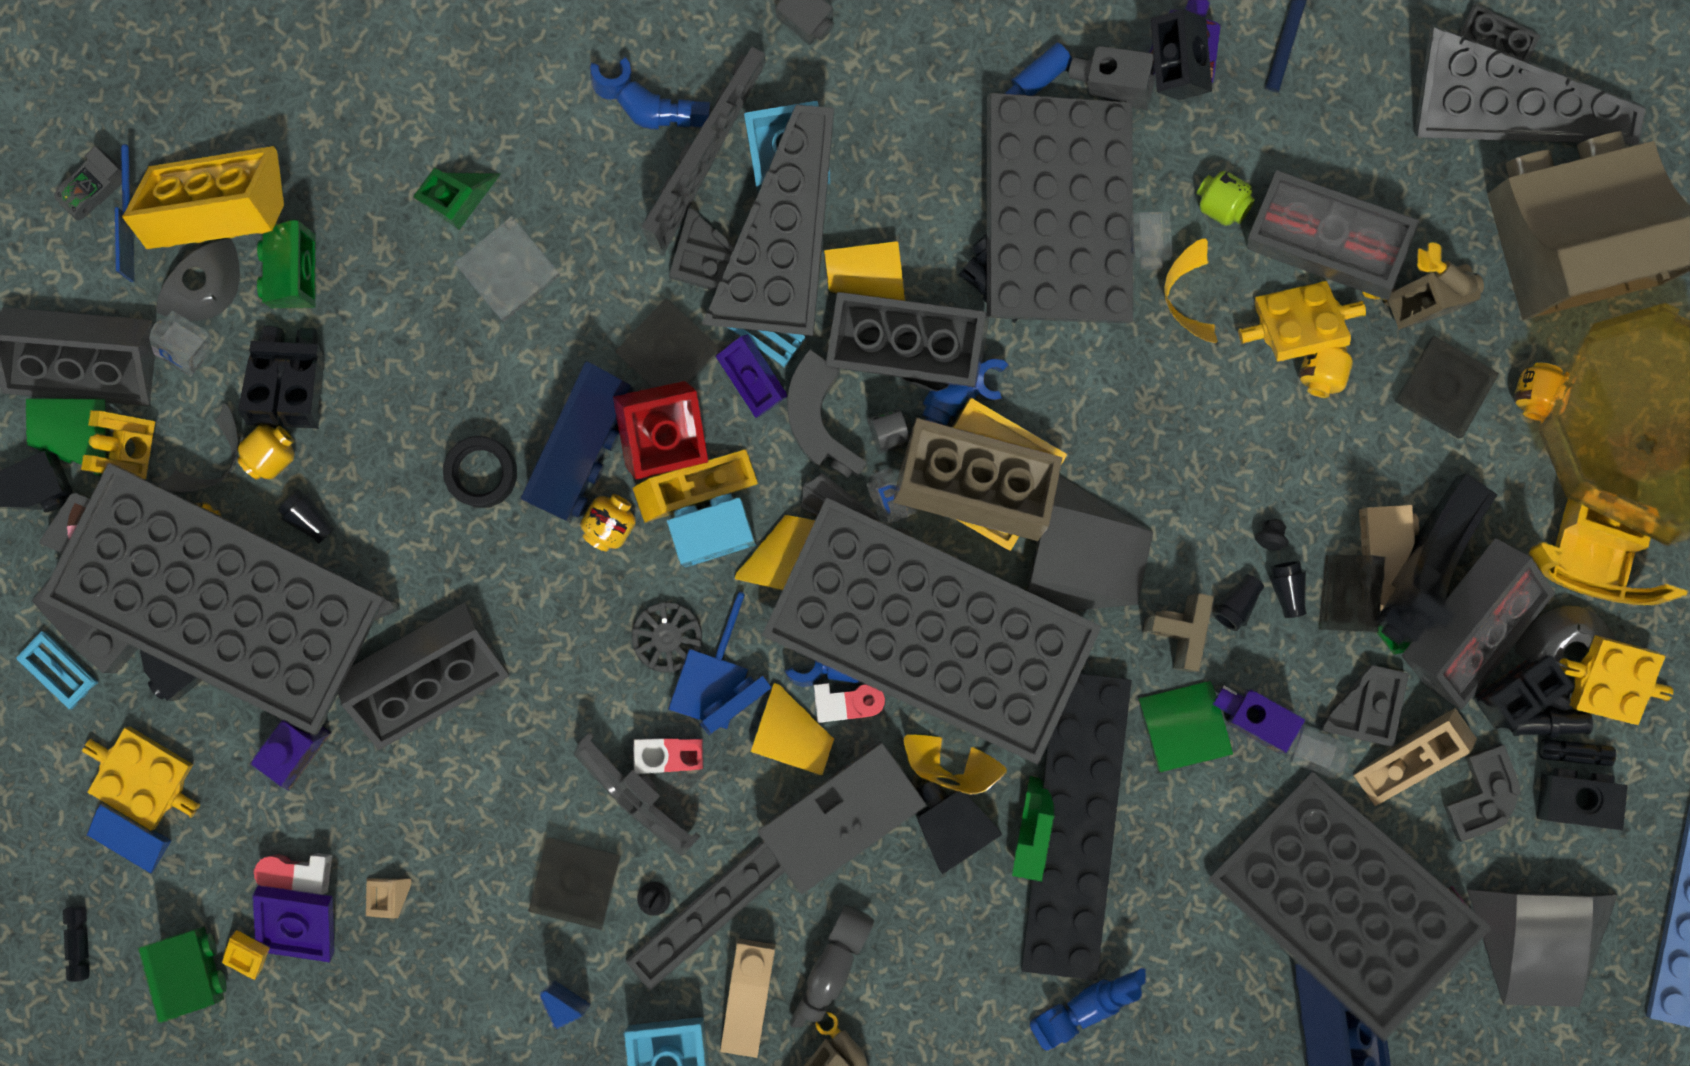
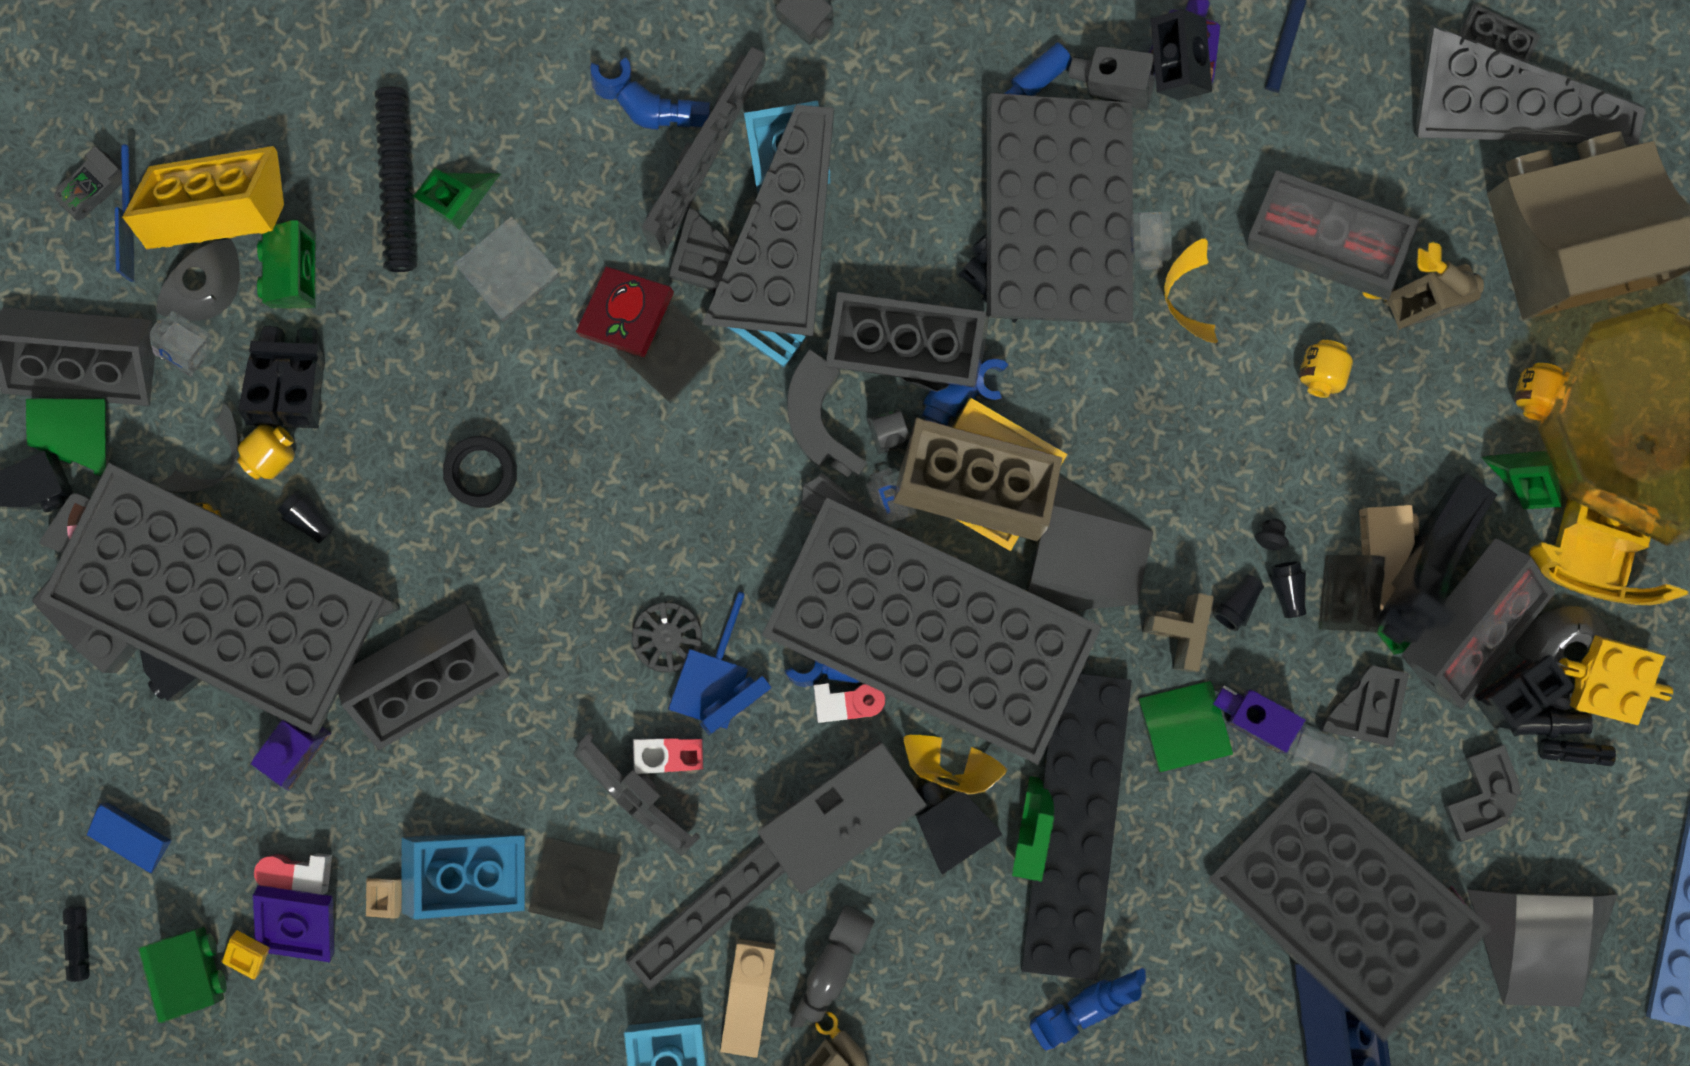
medium azure tile [16,631,98,709] -> none
yellow brick [81,411,155,479] -> none
yellow plate [82,726,200,831] -> none
dark blue slope [520,361,634,523] -> none
blue slope [540,981,591,1028] -> none
yellow head [580,494,636,552] -> none
red brick [613,381,708,479] -> none
yellow slope [632,449,758,523] -> none
black piece [637,882,671,916] -> none
medium azure brick [667,494,756,568] -> none
dark purple plate [715,334,788,418] -> none
yellow slope [735,515,815,590] -> none
yellow slope [751,683,834,775] -> none
yellow slope [824,241,905,301] -> none
lime head [1197,171,1255,226] -> none
yellow plate [1238,281,1366,362] -> none
tan slope [1354,708,1477,806] -> none
clear smoke plate [1394,336,1499,439] -> none
black brick [1537,768,1628,831] -> none
none -> black piece [374,86,417,272]
none -> dark azure slope [401,835,525,919]
none -> dark red tile [576,267,674,358]
none -> green slope [1481,450,1561,510]

